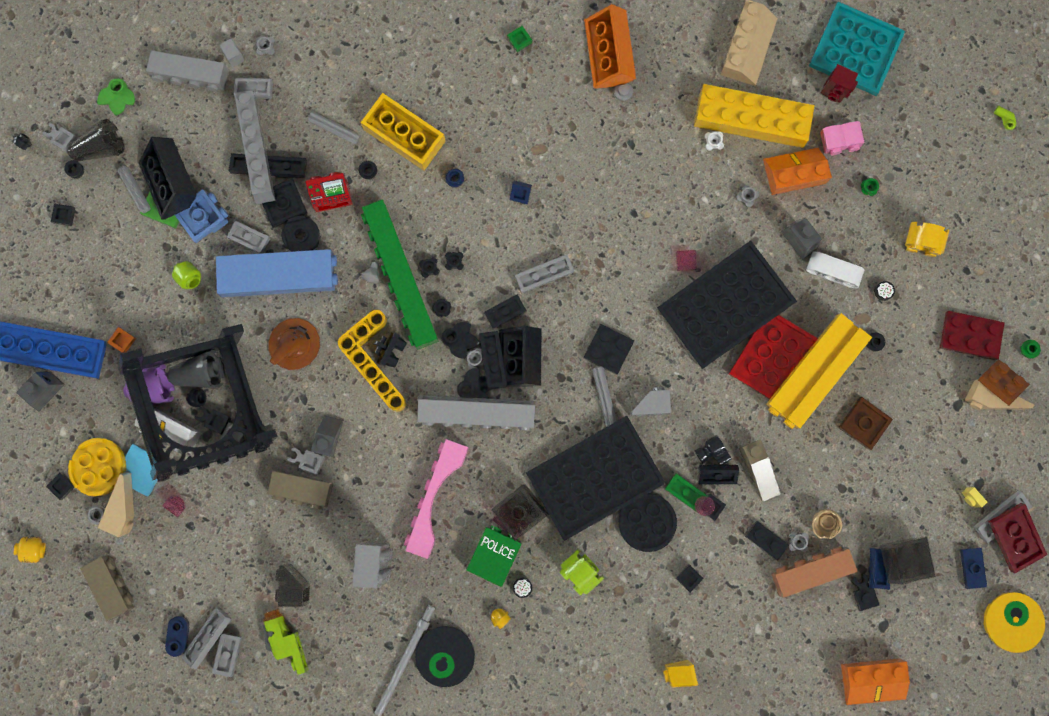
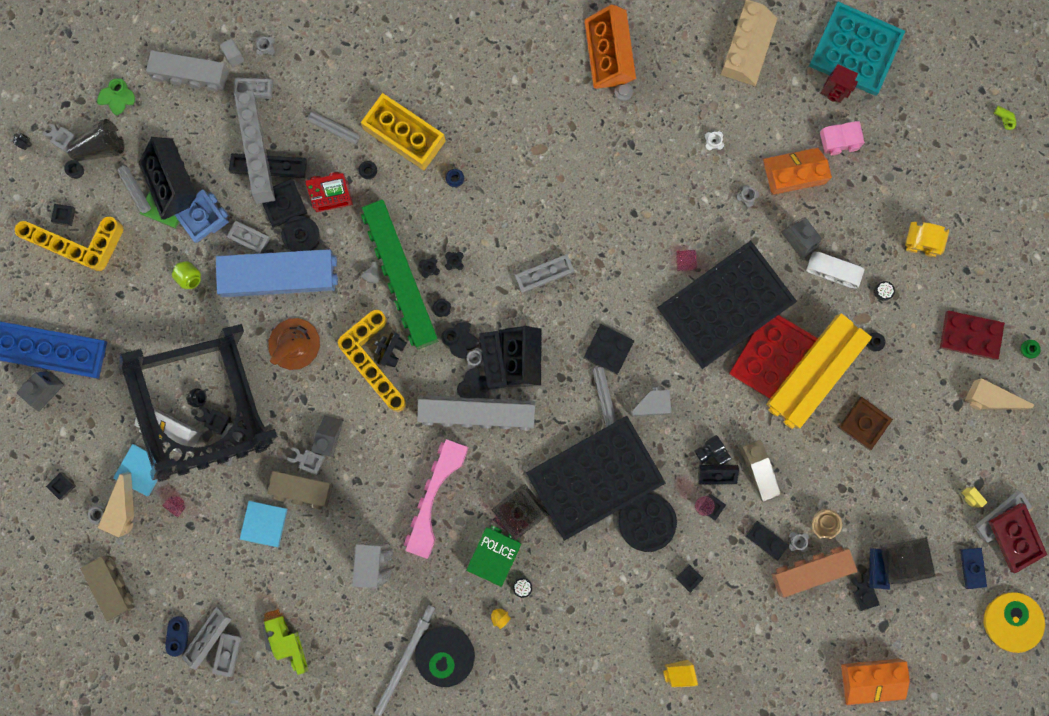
yellow head [14,537,46,563] -> none
yellow tile [68,438,126,497] -> none
orange plate [107,327,136,353] -> none
medium lavender cylinder [123,364,175,405] -> none
dark grey cone [167,350,225,388] -> none
clear smoke slope [275,564,310,607] -> none
black plate [484,294,527,330] -> none
green plate [507,26,532,52] -> none
dark blue plate [509,180,532,205] -> none
lime brick [559,549,605,595] -> none
green plate [664,473,708,512] -> none
yellow brick [694,84,815,148] -> none
green plate [861,178,879,196] -> none
dark orange plate [978,359,1030,406] -> none
none -> yellow beam [14,217,123,271]
none -> medium azure tile [240,501,288,547]

